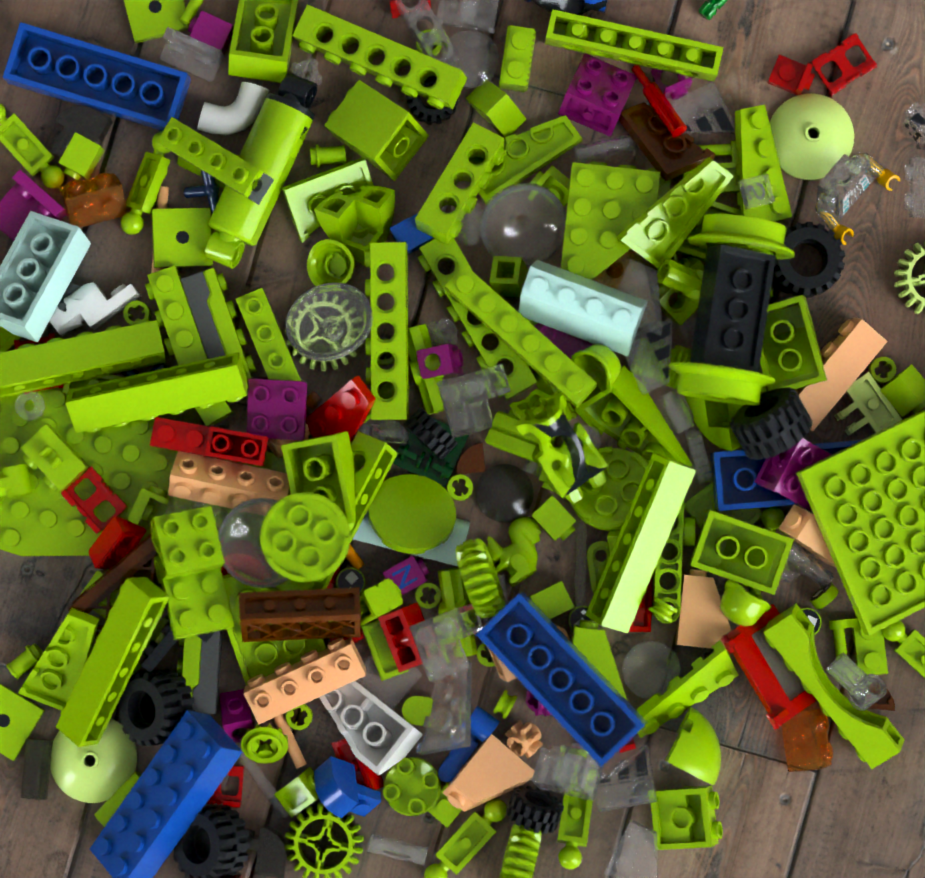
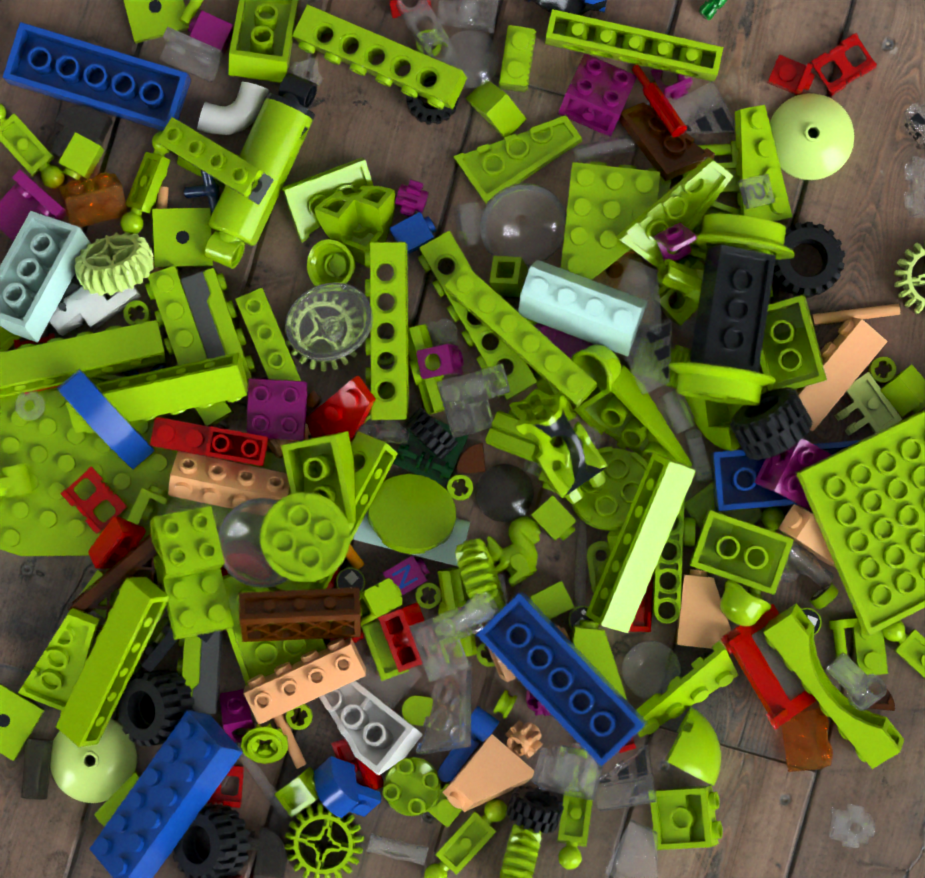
lime pin [6,643,43,679] -> none
lime brick [20,424,89,491] -> none
lime pin [310,144,346,168] -> none
lime slope [324,80,429,182] -> none
lime brick [415,122,506,244] -> none
lime bracket [527,165,570,209] -> none
lime bush [648,597,678,623] -> none
clear torso [815,153,900,245] -> none
none -> blue slope [57,369,155,469]
none -> yellowish green gear [74,232,154,296]
none -> magenta gear [395,179,429,216]
none -> clear cone [452,592,498,632]
none -> magenta bracket [654,223,697,262]
none -> light nougat bar [812,303,900,326]
none -> clear brick [829,804,875,848]

